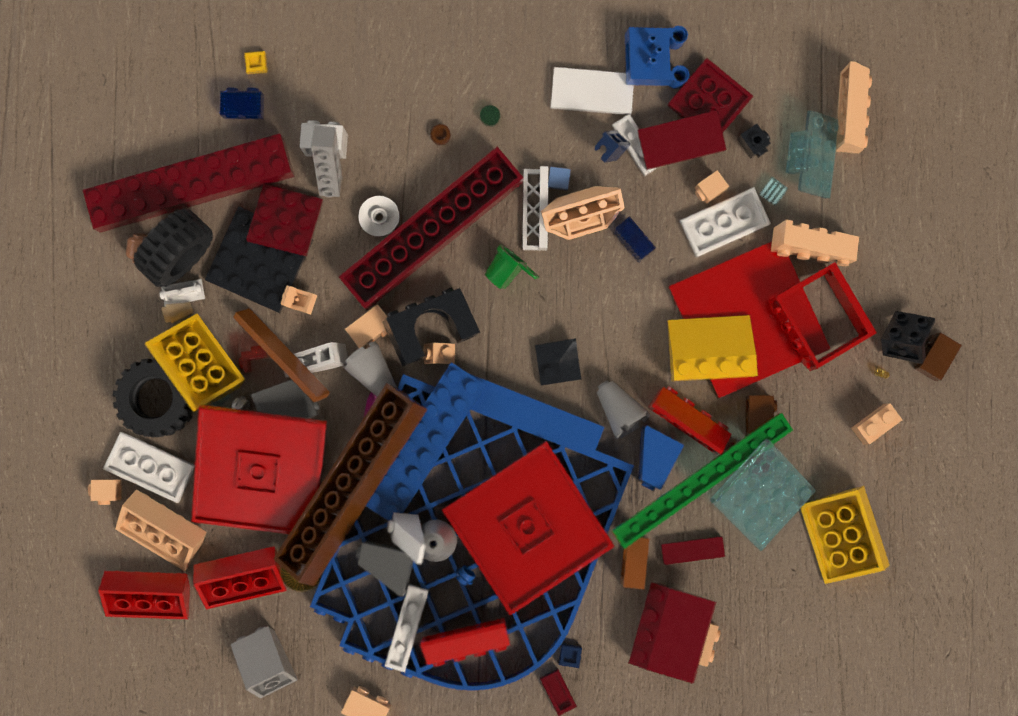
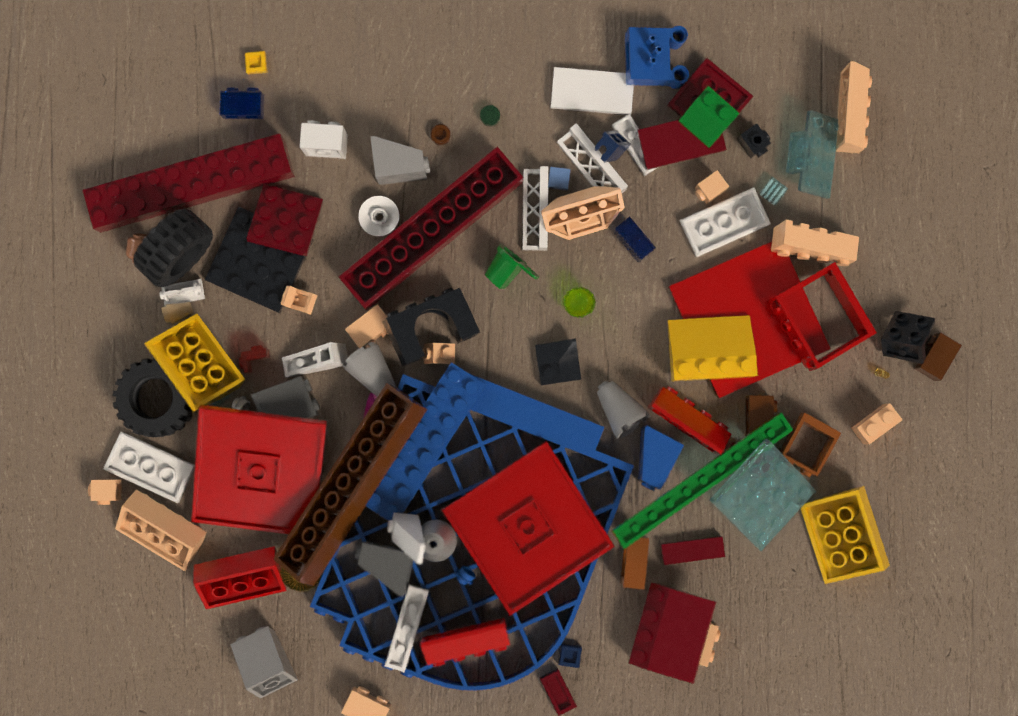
red slope [98,571,190,620] -> none
dark orange tile [233,308,330,402] -> none
light grey brick [311,126,342,197] -> none
none -> light grey slope [371,136,430,185]
none -> white fence [557,123,628,193]
none -> clear neon green hair [563,287,596,318]
none -> green slope [678,86,739,148]
none -> dark orange window [777,413,841,478]

